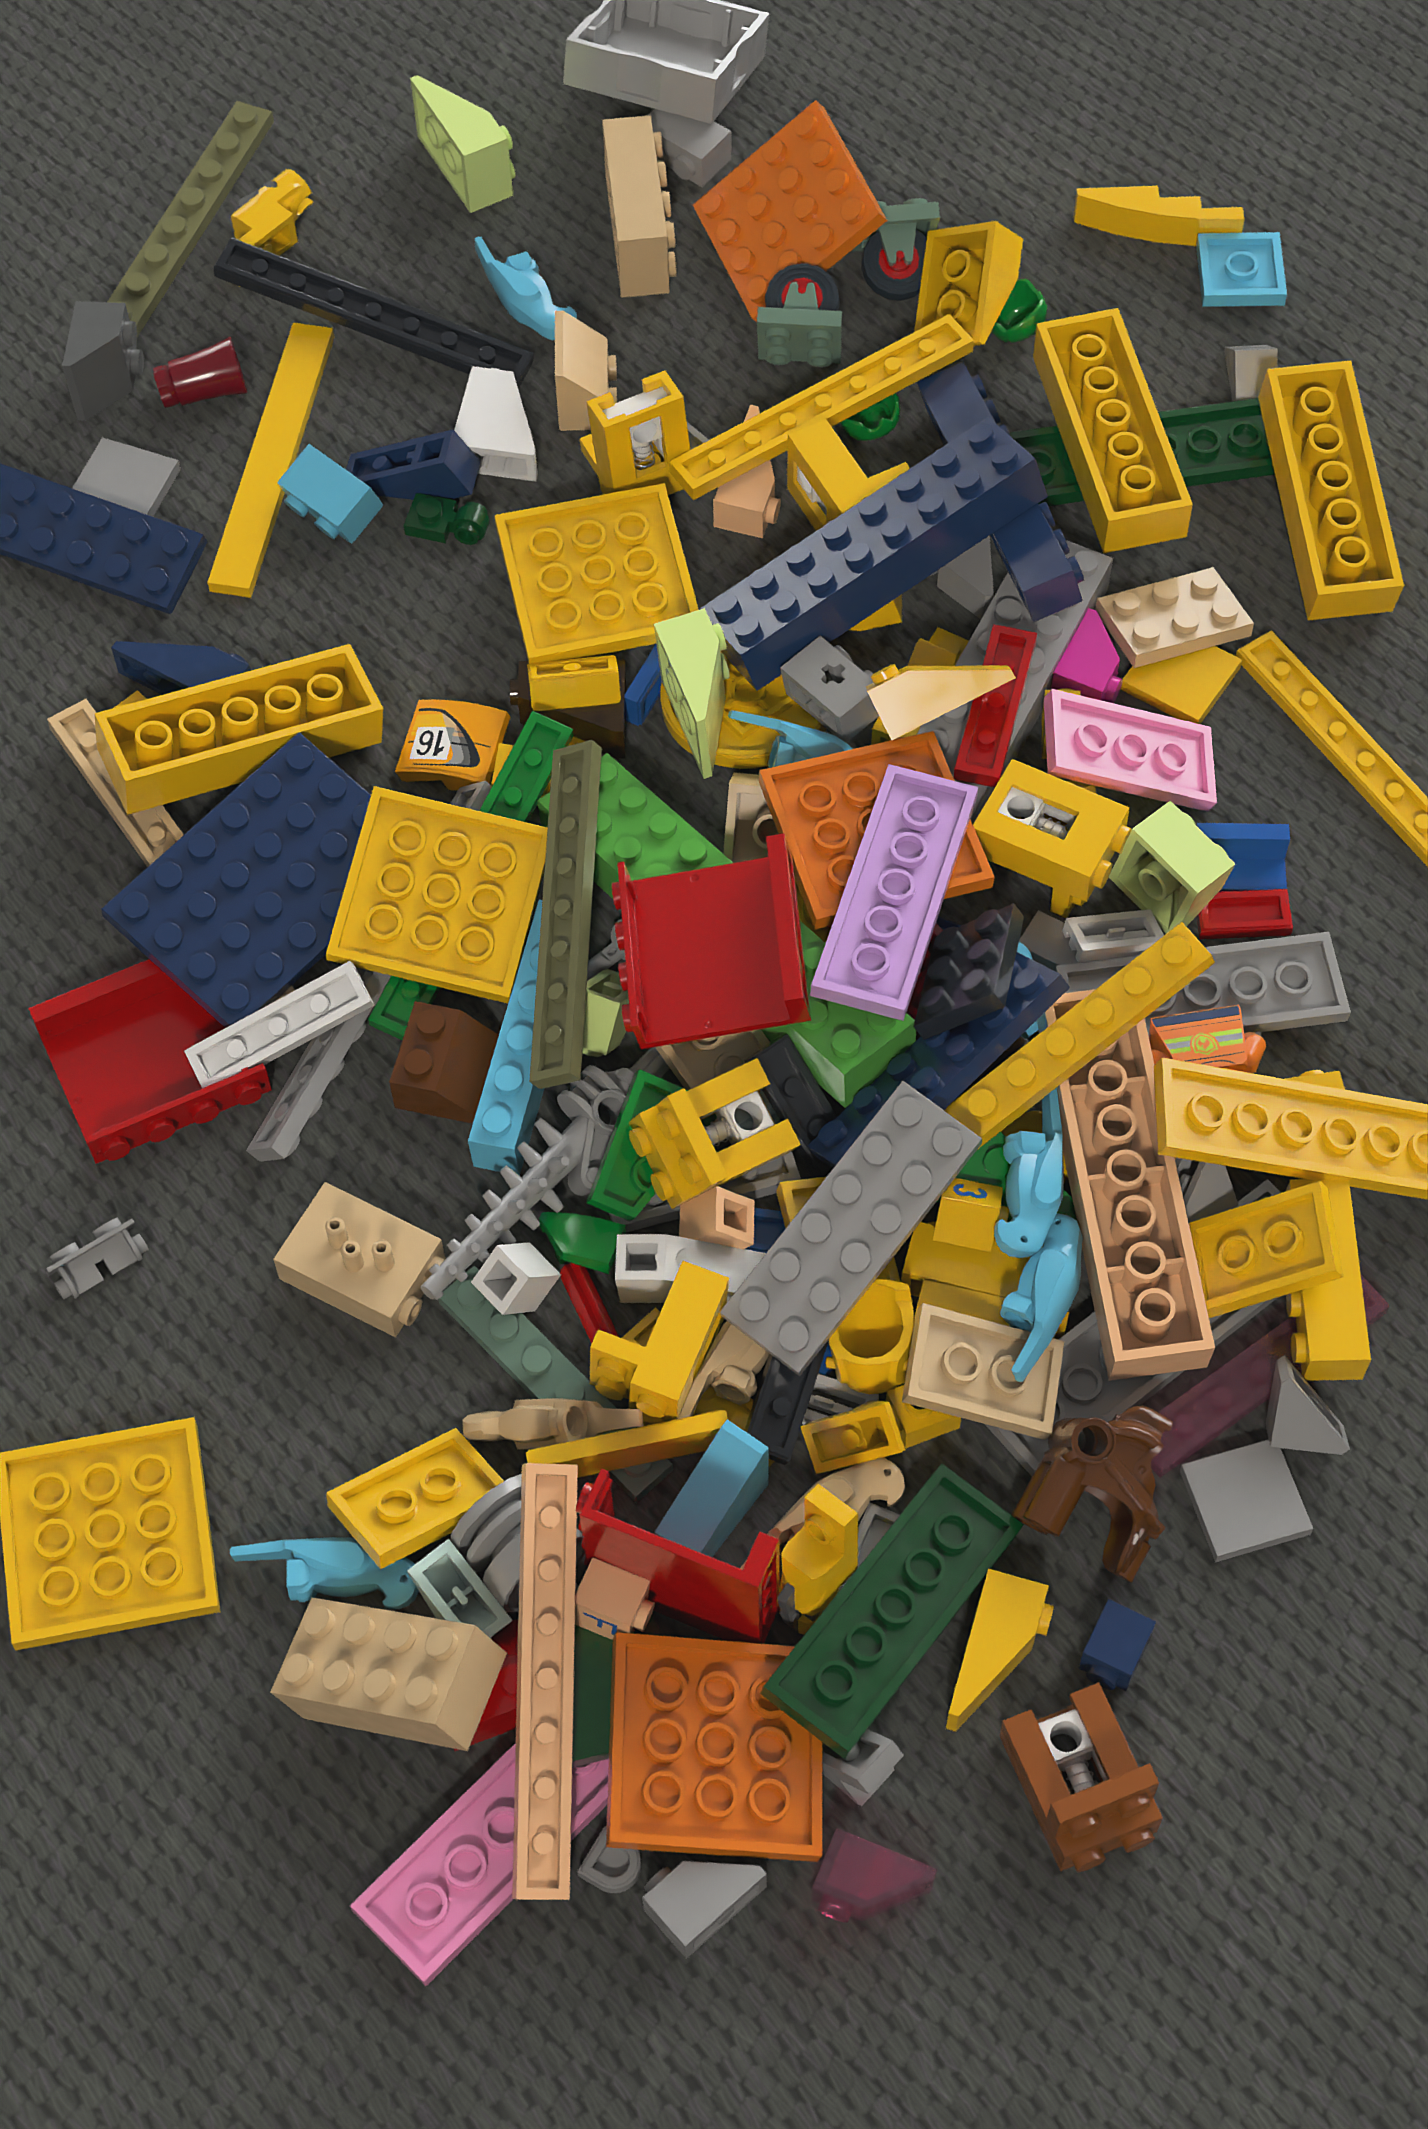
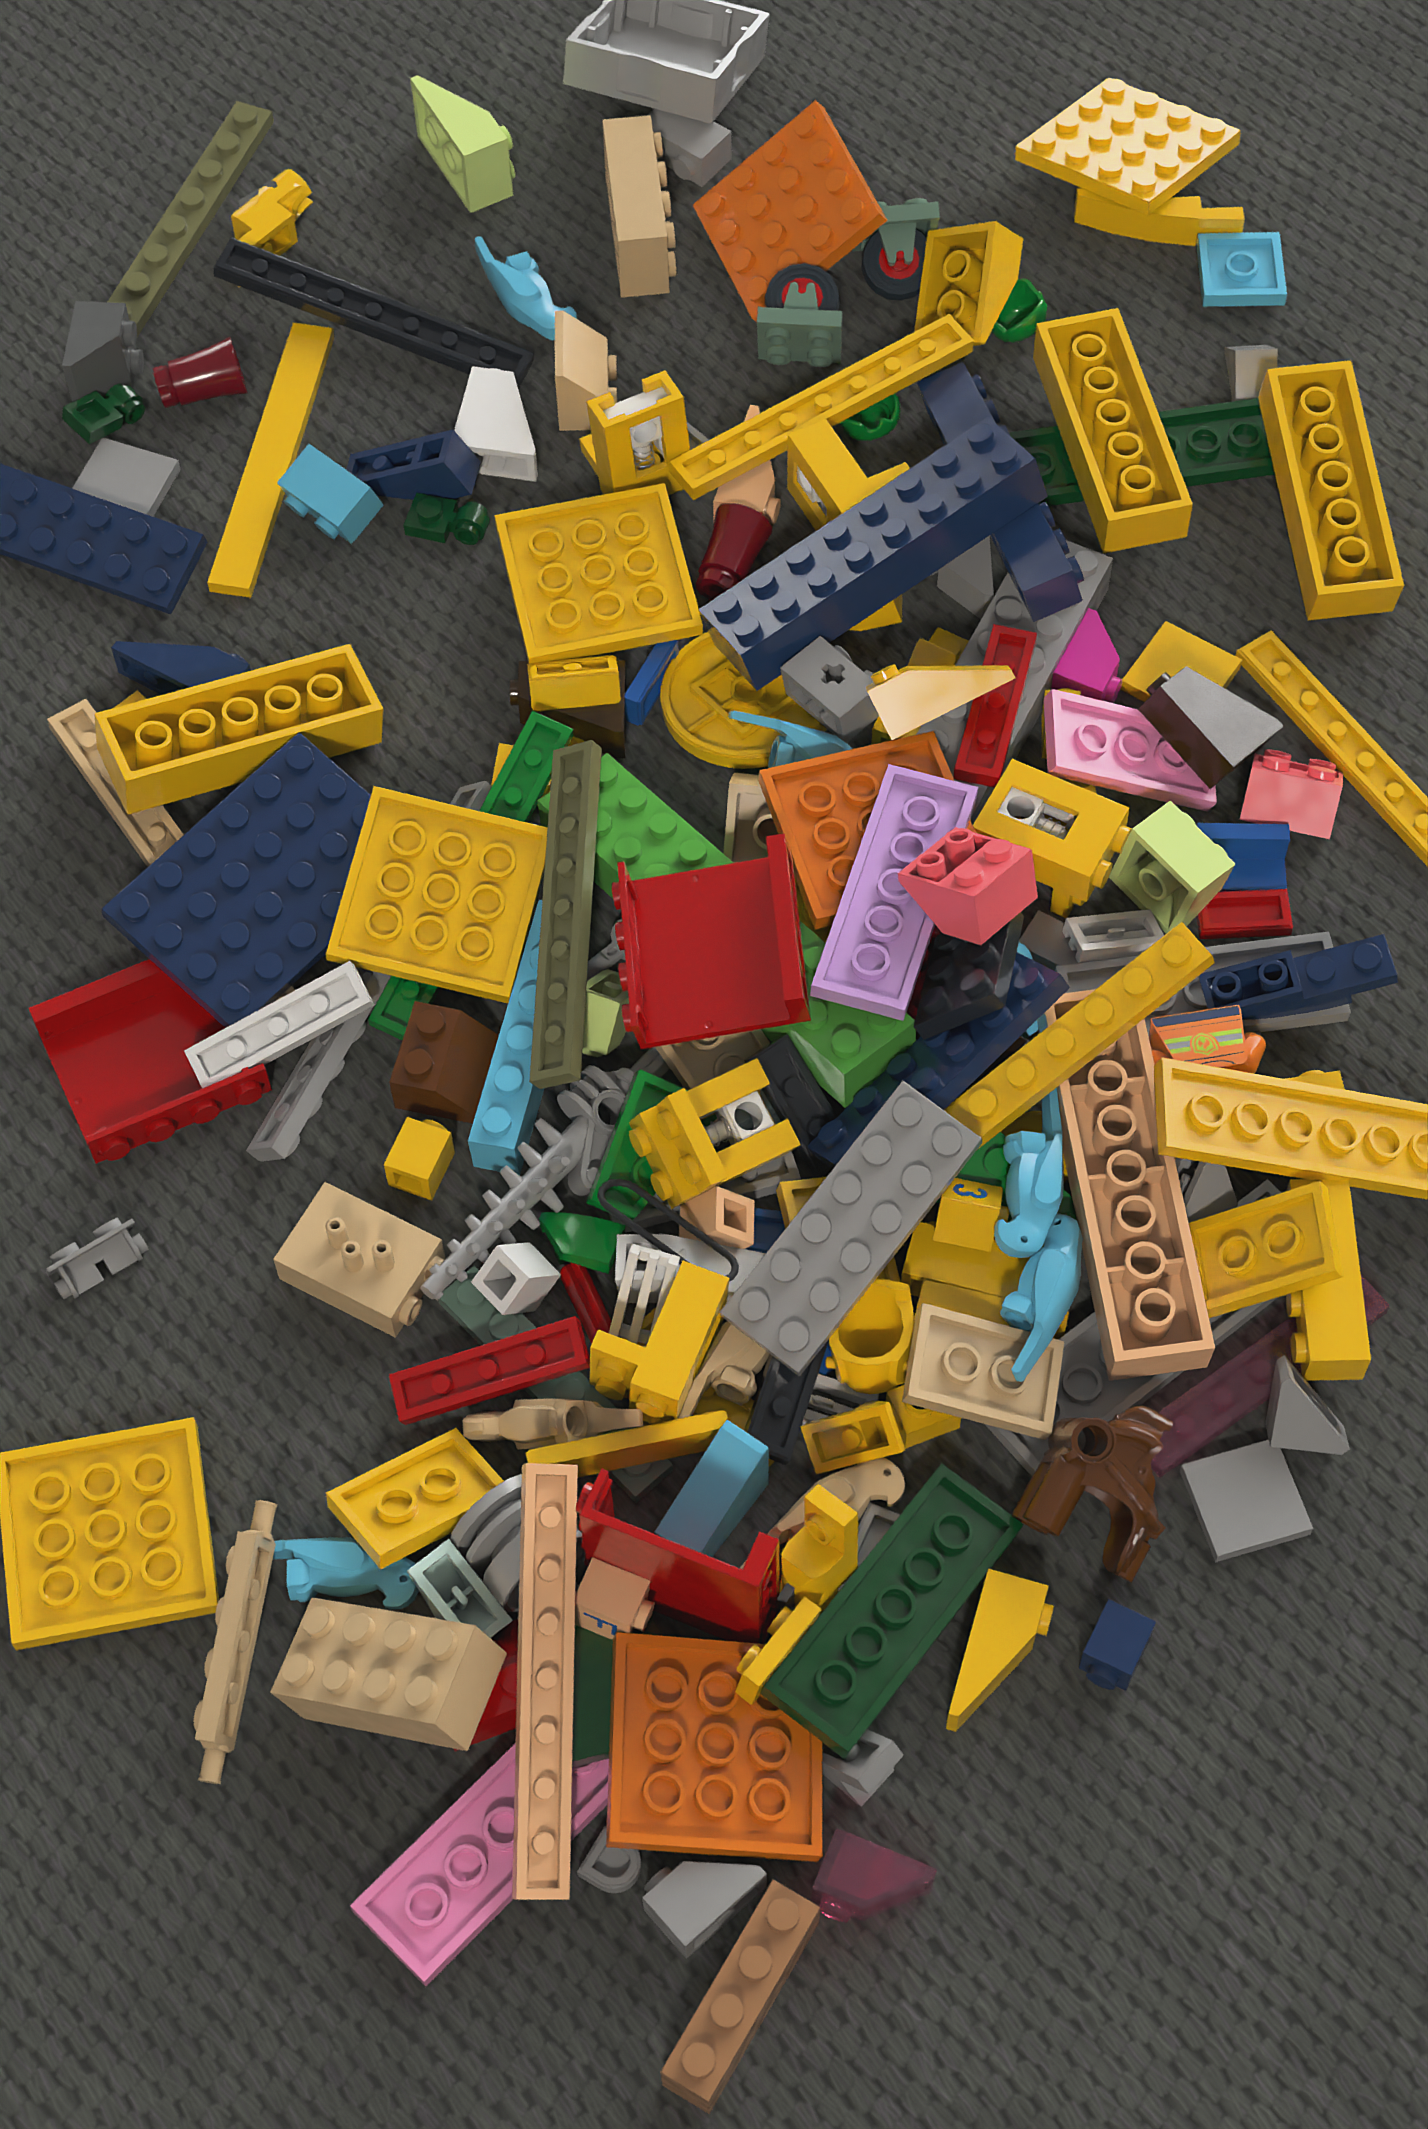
light orange slope [395,700,510,791] -> none
yellowish green slope [654,608,730,779] -> none
dark orange brick [999,1683,1163,1872] -> none
tan plate [1095,567,1254,668] -> none
none -> dark green plate [62,384,145,444]
none -> tan plate [194,1500,277,1784]
none -> yellow brick [384,1117,455,1201]
none -> red plate [389,1316,590,1425]
none -> black piece [597,1179,739,1282]
none -> white tile [609,1244,680,1344]
none -> medium nougat brick [660,1880,820,2114]
none -> dark red plant [696,503,772,600]
none -> yellow plate [735,1596,821,1705]
none -> coral slope [898,827,1038,945]
none -> yellow plate [1015,78,1241,216]
none -> slope [1138,666,1283,789]
none -> dark blue slope [1198,934,1398,1020]
none -> coral slope [1240,749,1343,839]

